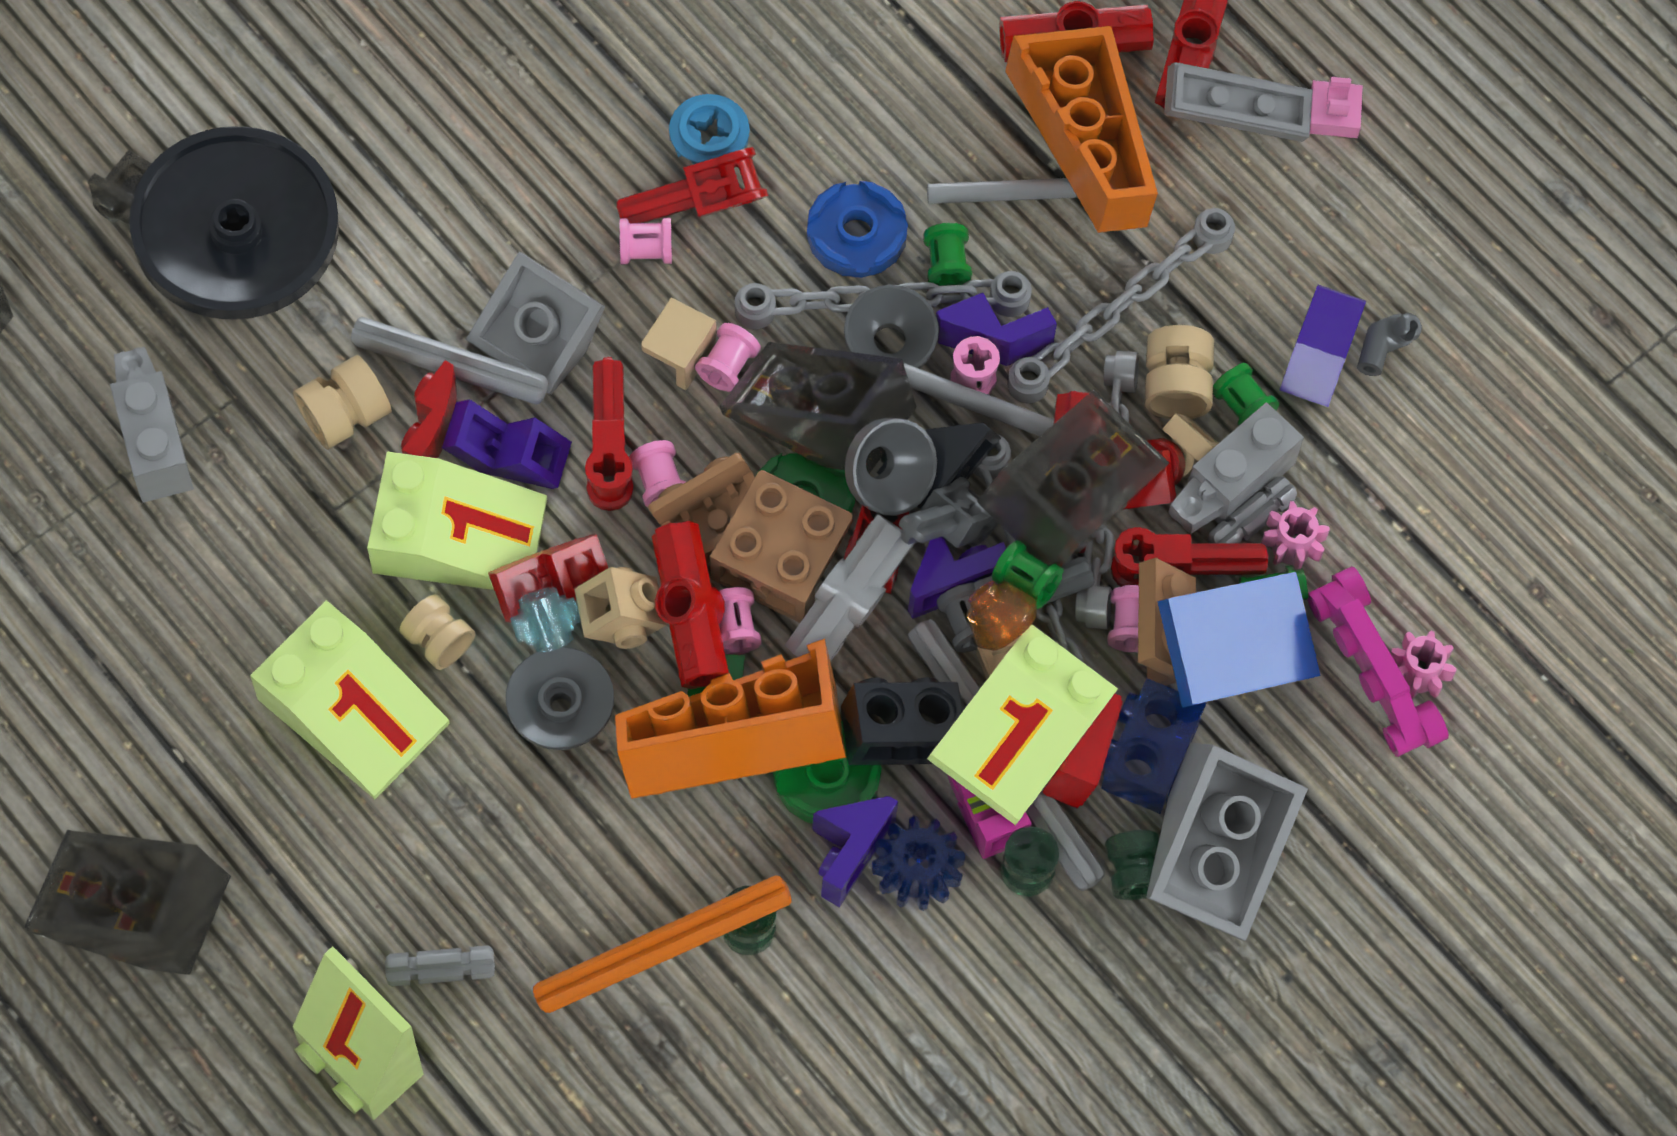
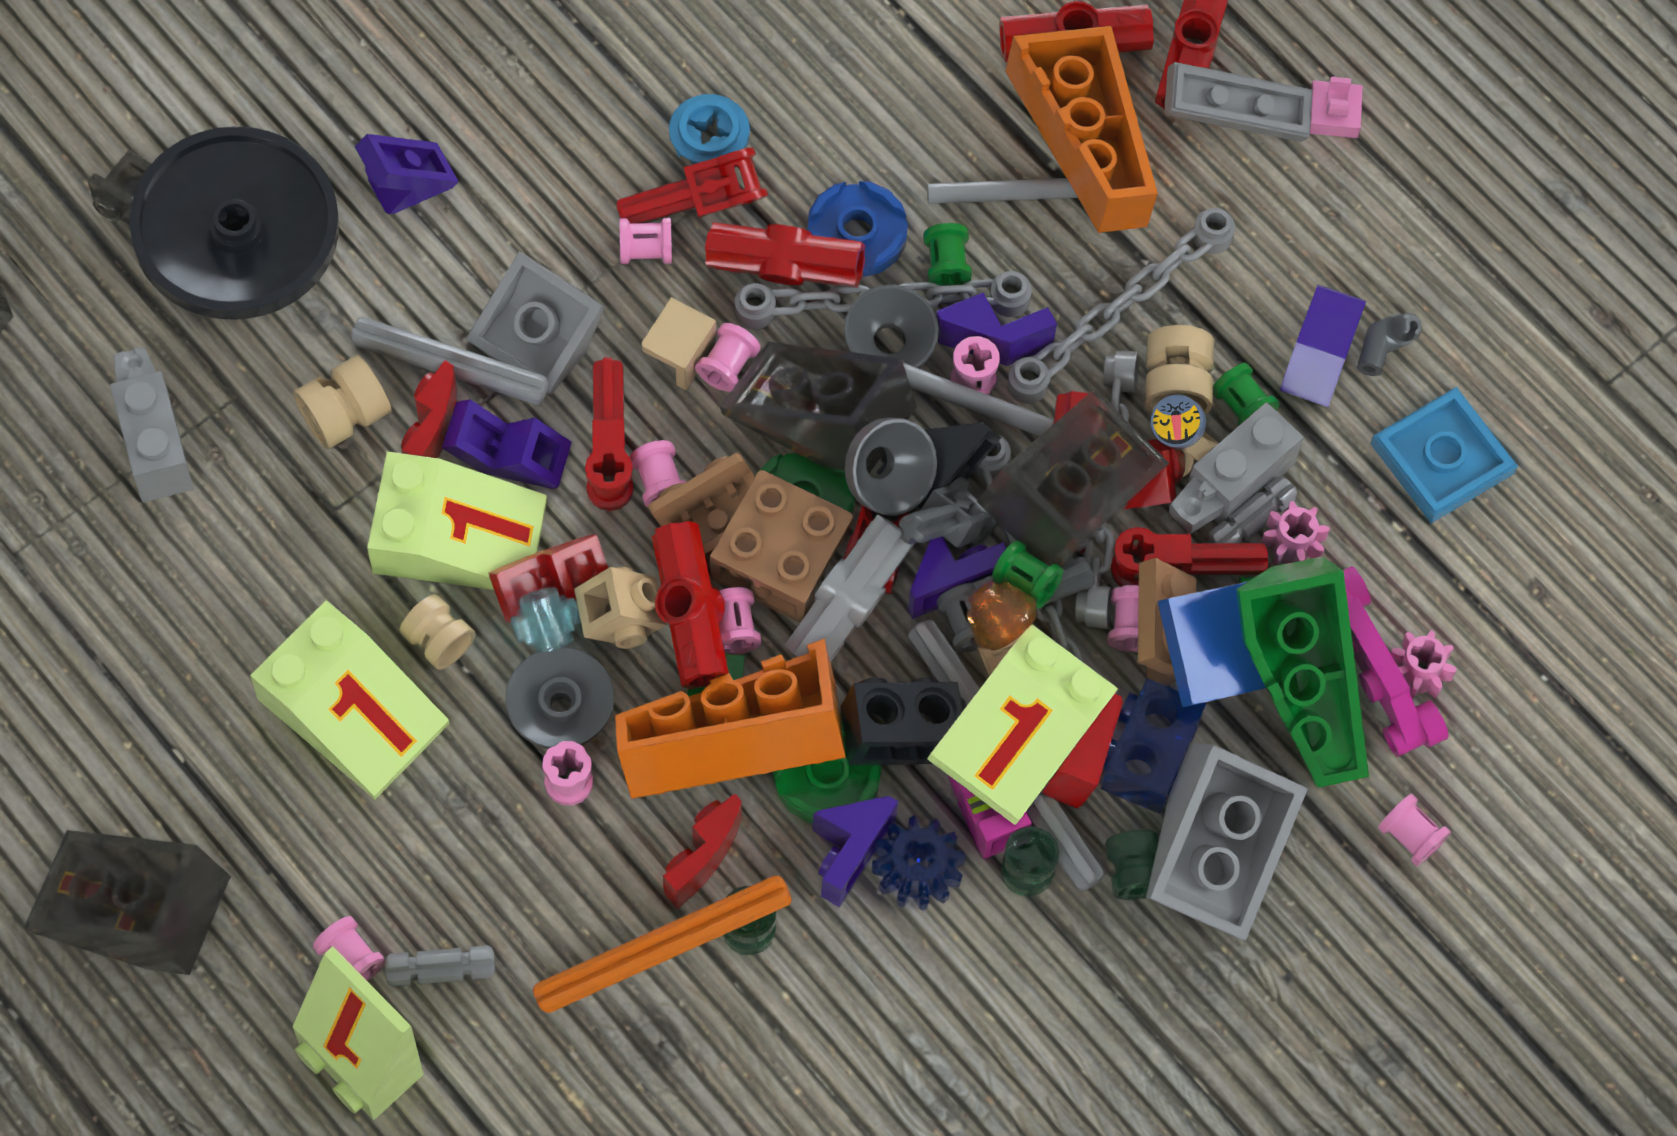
none -> bright pink bush [312,916,385,981]
none -> dark purple slope [355,134,459,214]
none -> bright pink bush [542,741,593,806]
none -> red slope [663,794,742,909]
none -> red piece [705,222,865,288]
none -> tile [1151,395,1206,449]
none -> green wedge [1236,557,1369,788]
none -> dark azure tile [1370,387,1518,524]
none -> bright pink bush [1378,794,1451,867]

